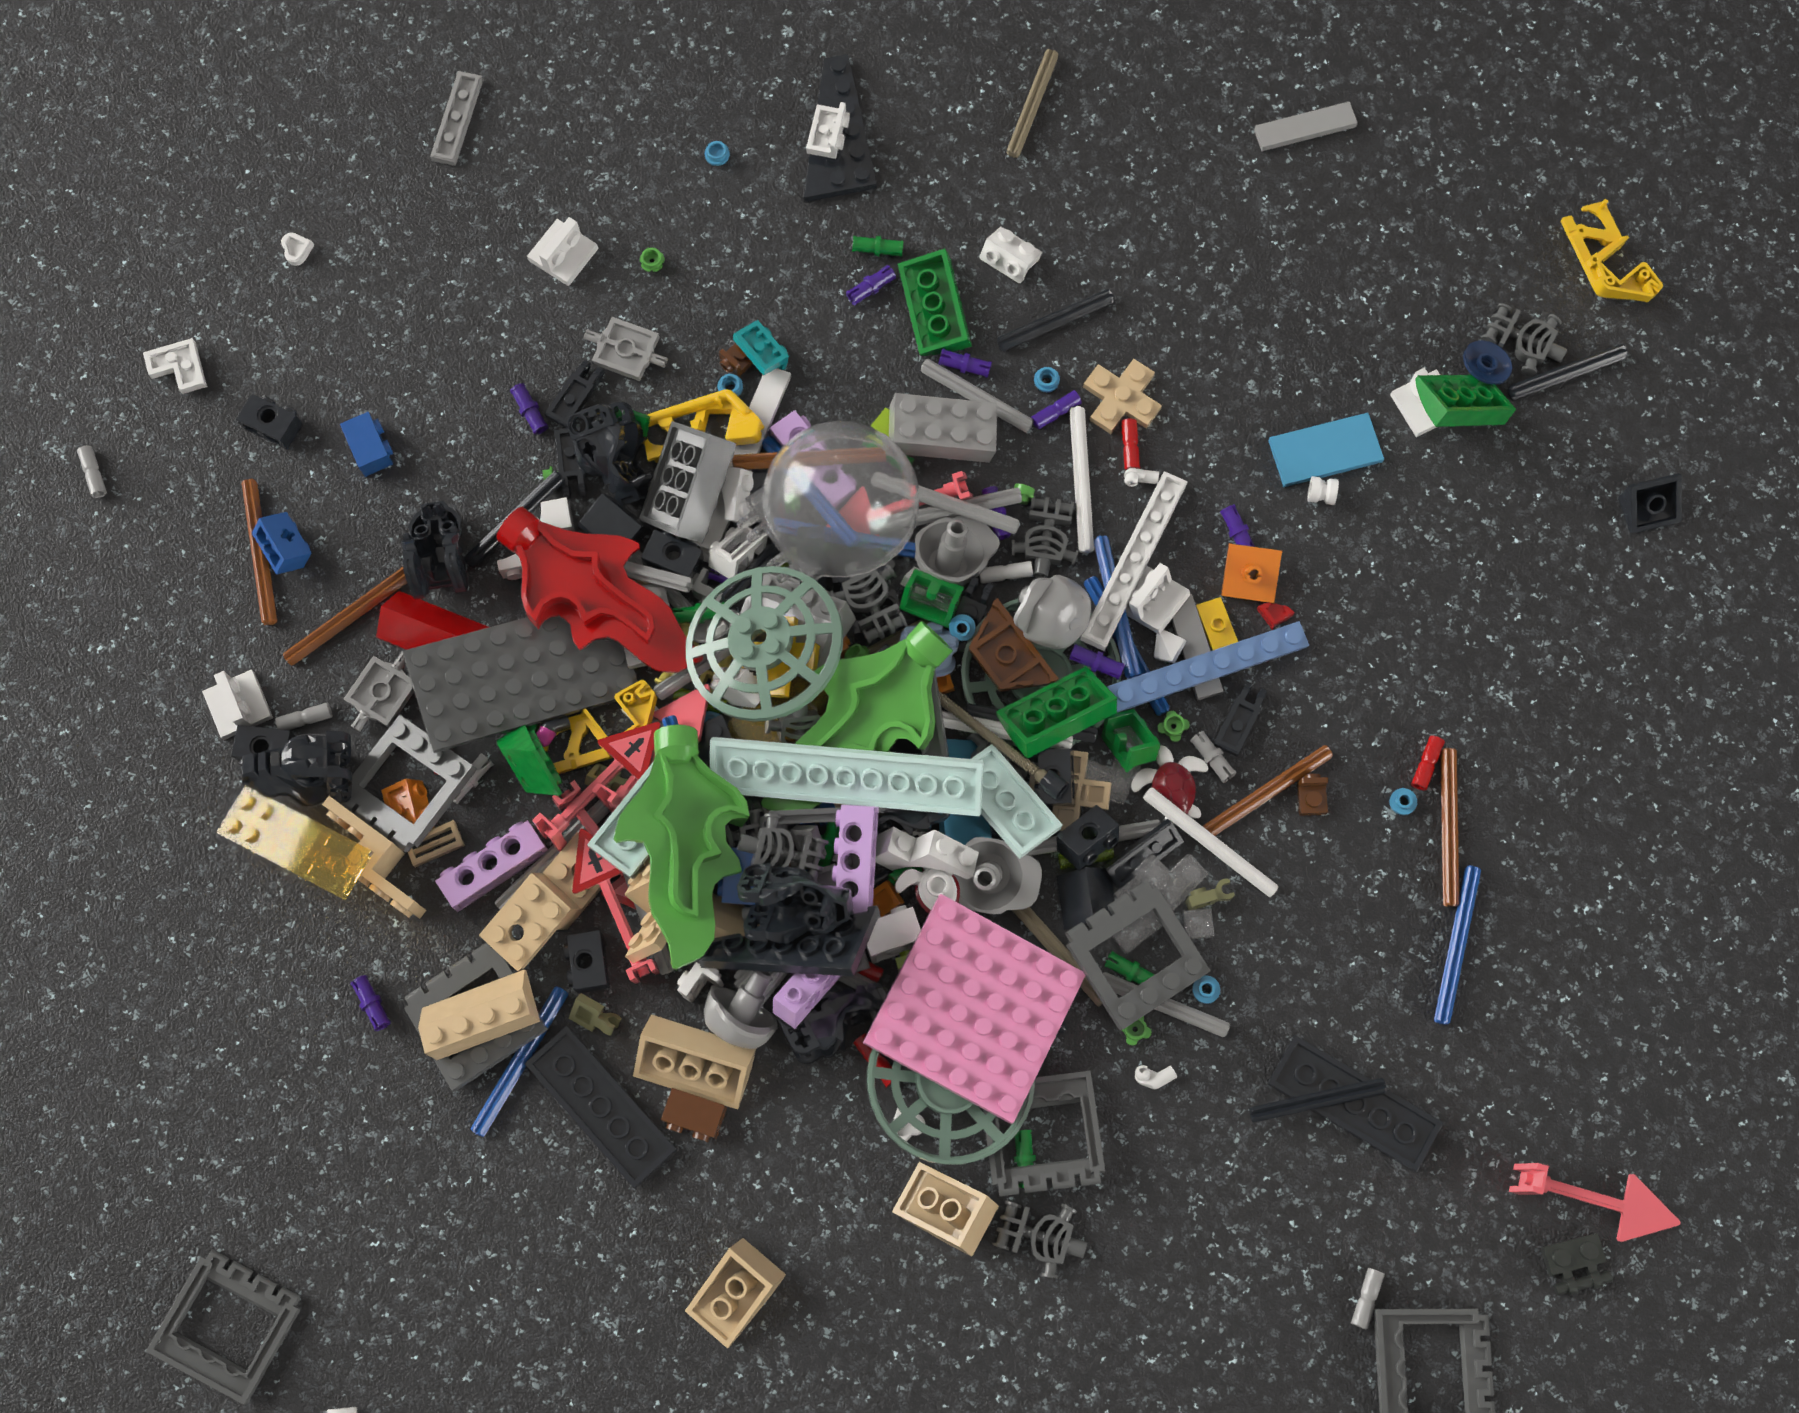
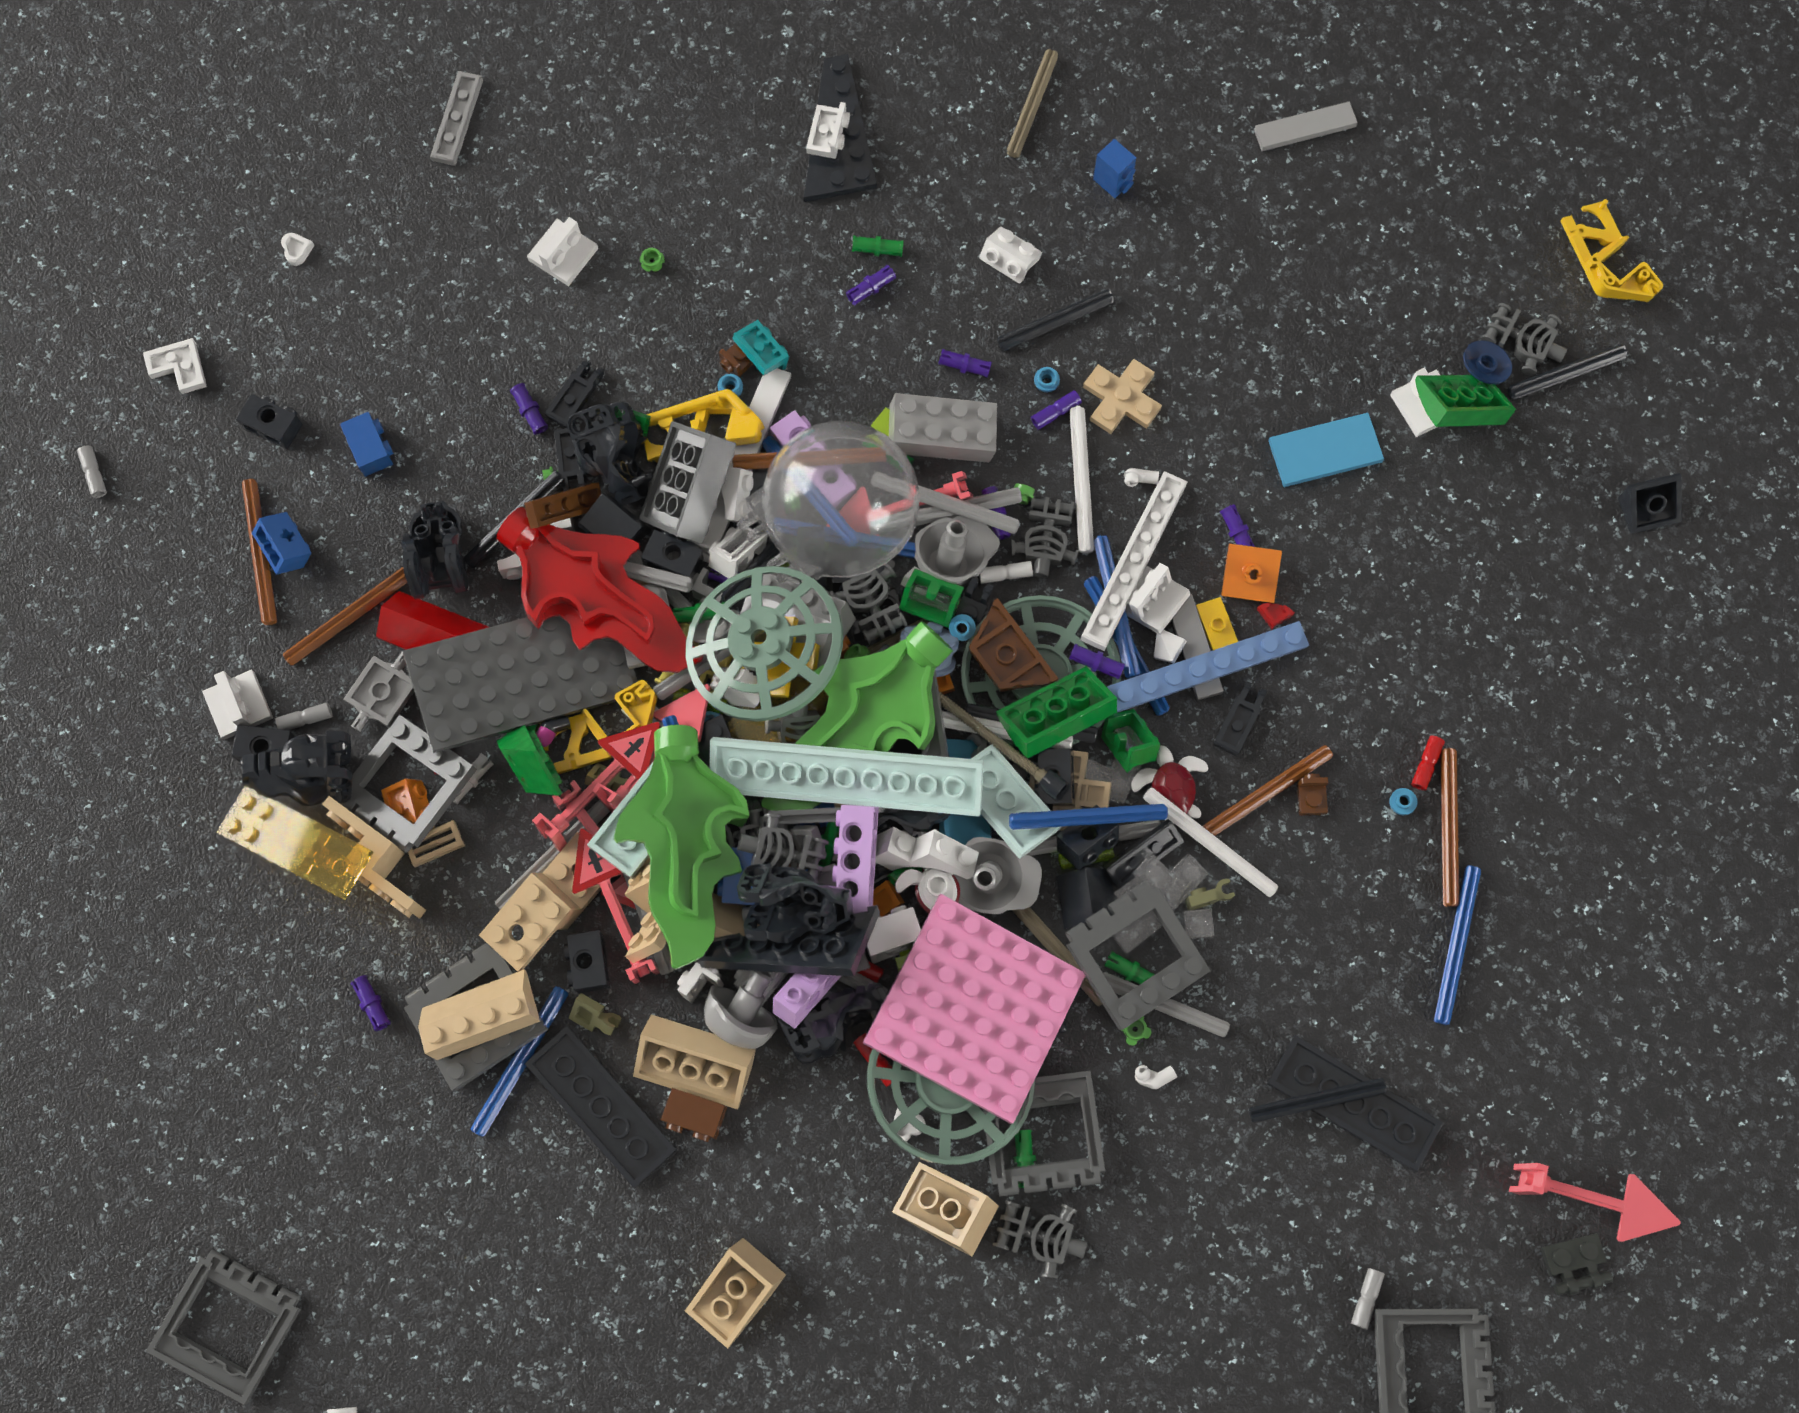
lavender brick [436,820,548,912] -> none
light grey plate [584,317,668,381] -> none
dark azure plate [705,141,730,166] -> none
green slope [898,249,972,356] -> none
light grey axle [921,359,1033,432] -> none
light grey piece [1013,575,1091,649] -> none
red piece [1121,418,1140,471] -> none
bright green plate [1158,711,1190,742] -> none
light grey pin [1190,731,1237,783] -> none
dark azure plate [1192,976,1220,1004] -> none
white wheel [1308,476,1339,505] -> none
none -> reddish brown plate [524,482,602,529]
none -> blue axle [1009,804,1168,830]
none -> blue brick [1093,139,1136,198]

